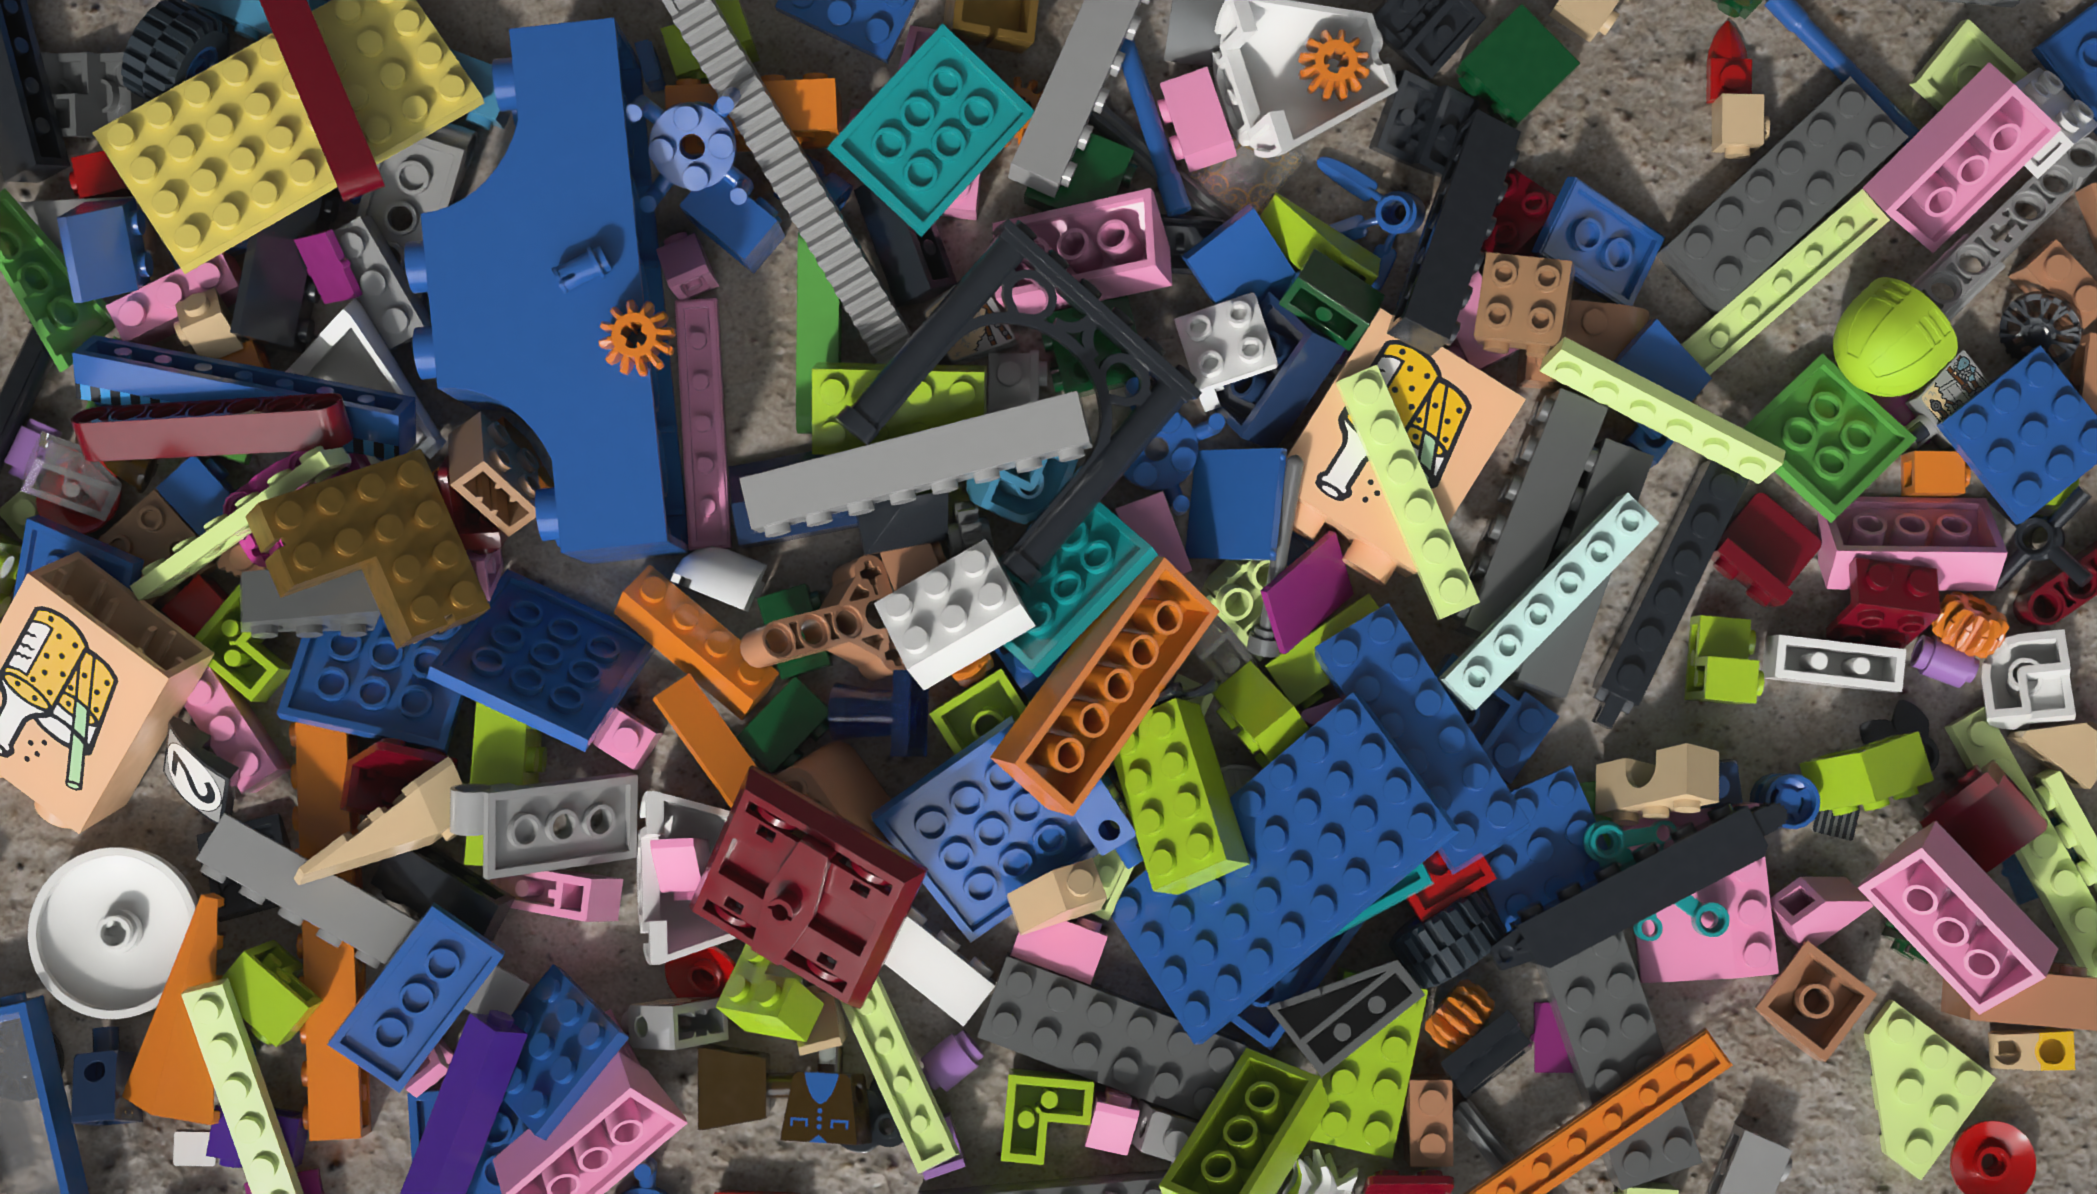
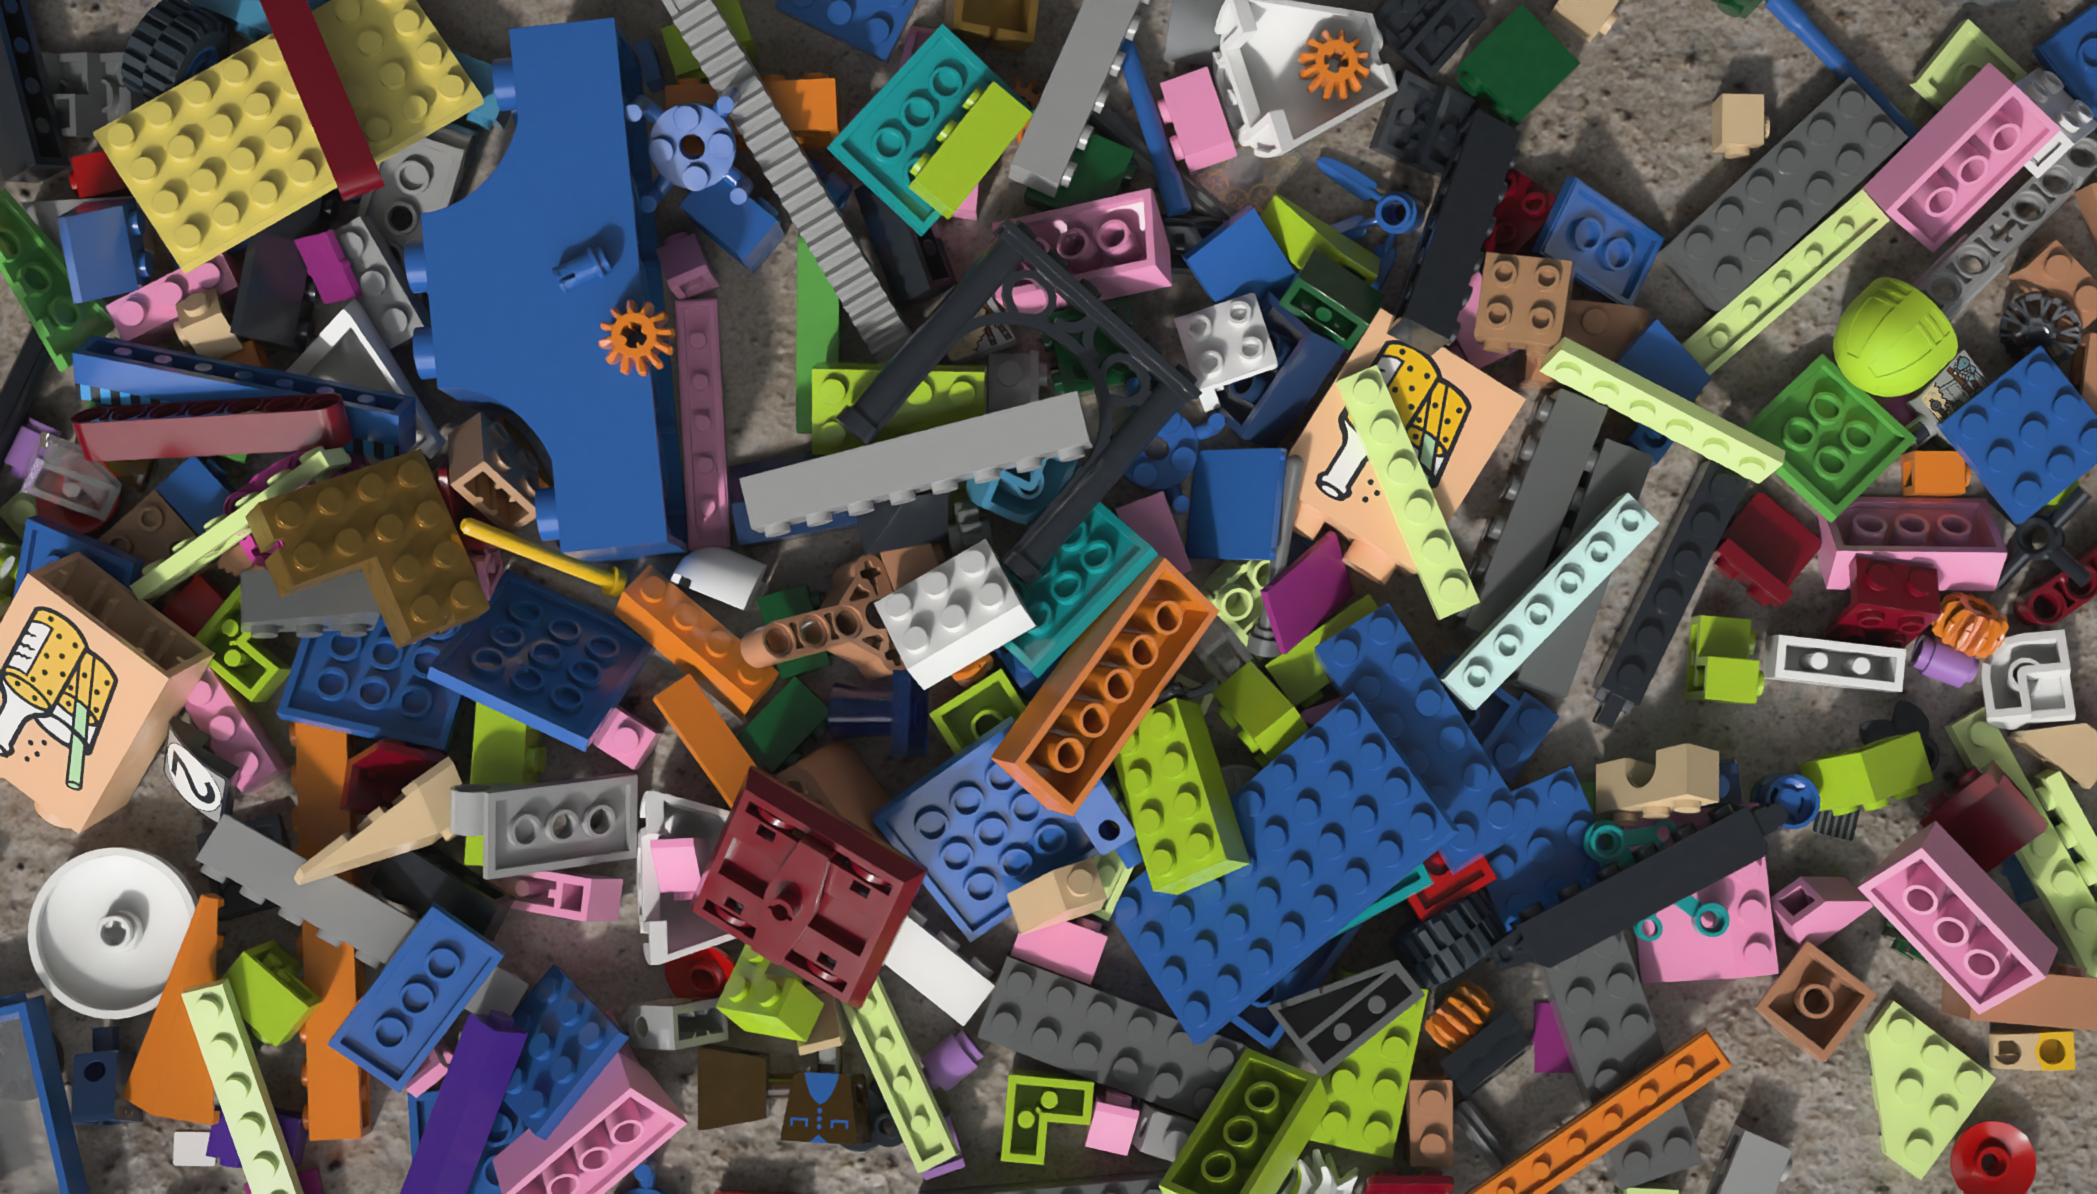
red plate [1706,21,1752,103] -> none
none -> yellow bar [460,518,627,598]
none -> lime brick [908,81,1033,220]

